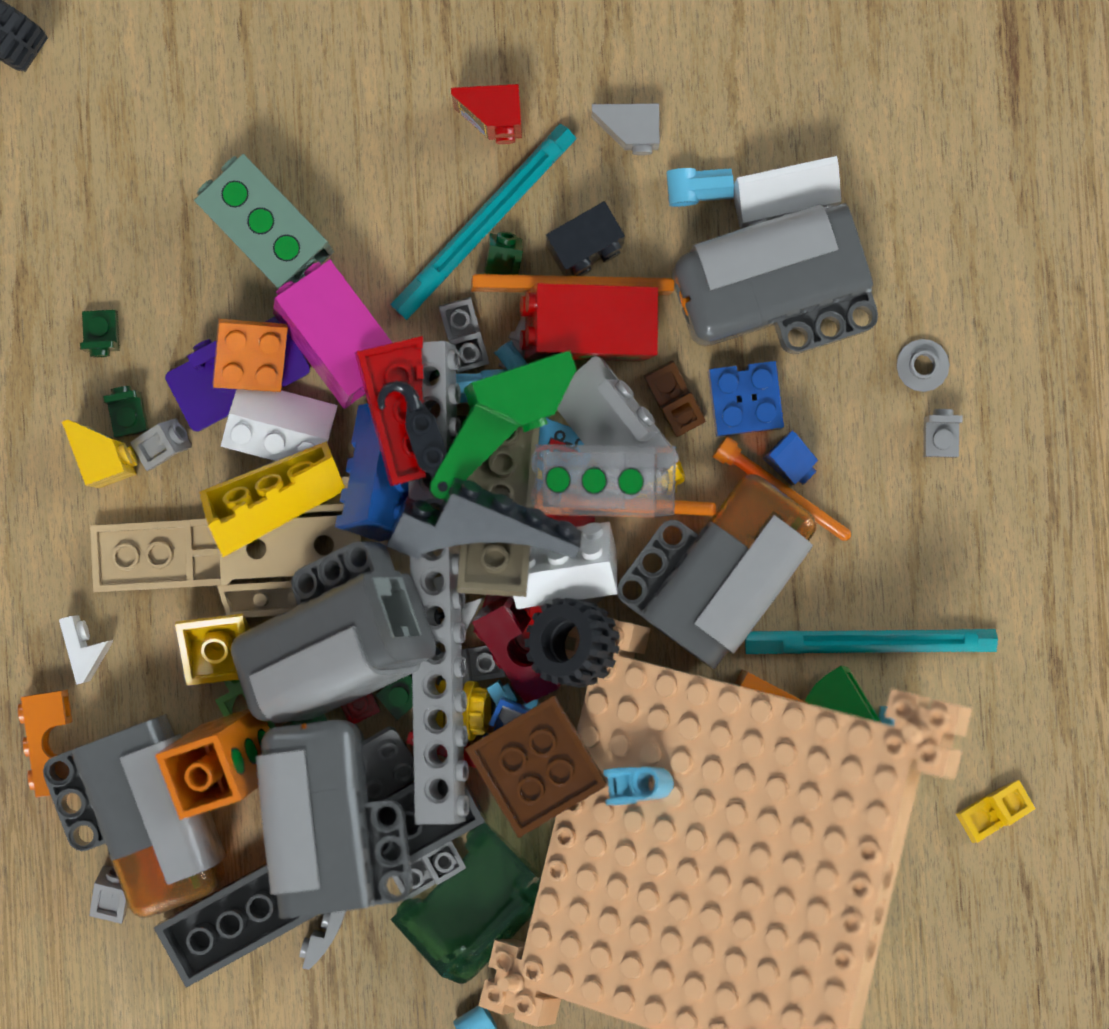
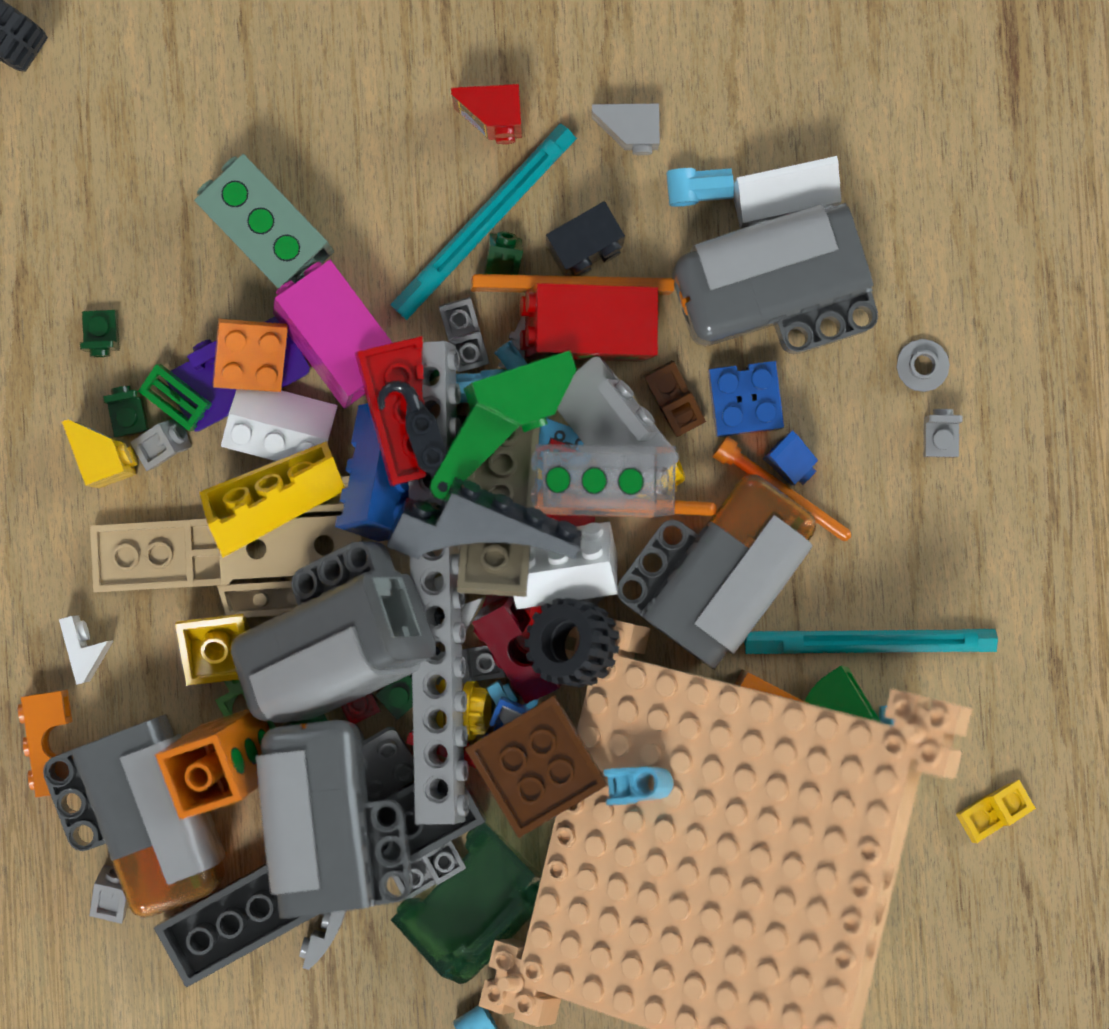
none -> green tile [138,364,212,431]

